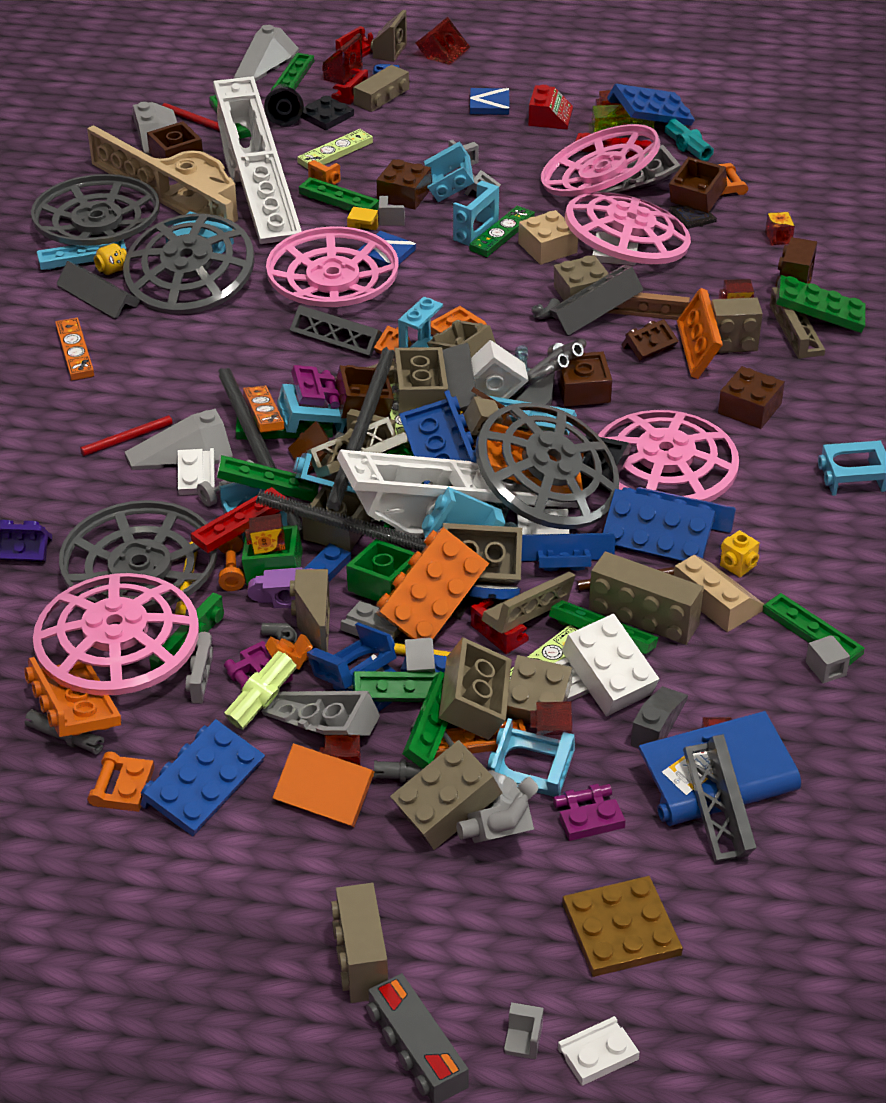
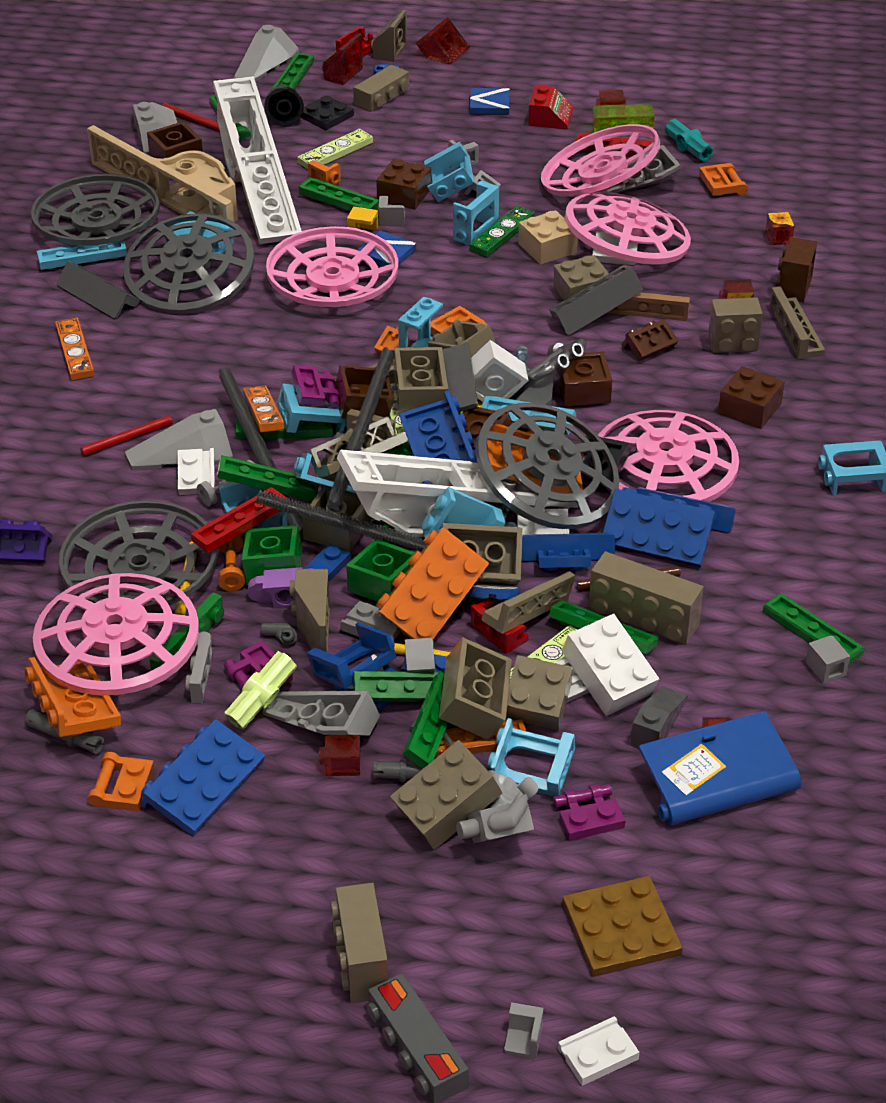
yellow head [94,243,127,275] -> none
brick [245,513,286,555] -> none
orange bracket [265,634,313,669] -> none
orange tile [273,743,375,827] -> none
reddish brown piece [288,421,333,474] -> none
dark grey fence [290,305,382,357] -> none
red hinge [331,68,368,105] -> none
dark tan brick [463,397,503,436] -> none
reddish brown piece [471,387,519,420] -> none
clear red brick [530,701,572,735] -> none
dark grey arm [532,298,560,320] -> none
blue bracket [607,84,695,126] -> none
clear smoke piece [668,205,717,229] -> none
reddish brown container [669,157,727,213] -> none
tan slope [674,555,764,632] -> none
orange tile [677,288,723,379] -> none
dark grey fence [683,734,756,863] -> none
yellow brick [720,530,760,578] -> none
green plate [776,275,866,333] -> none

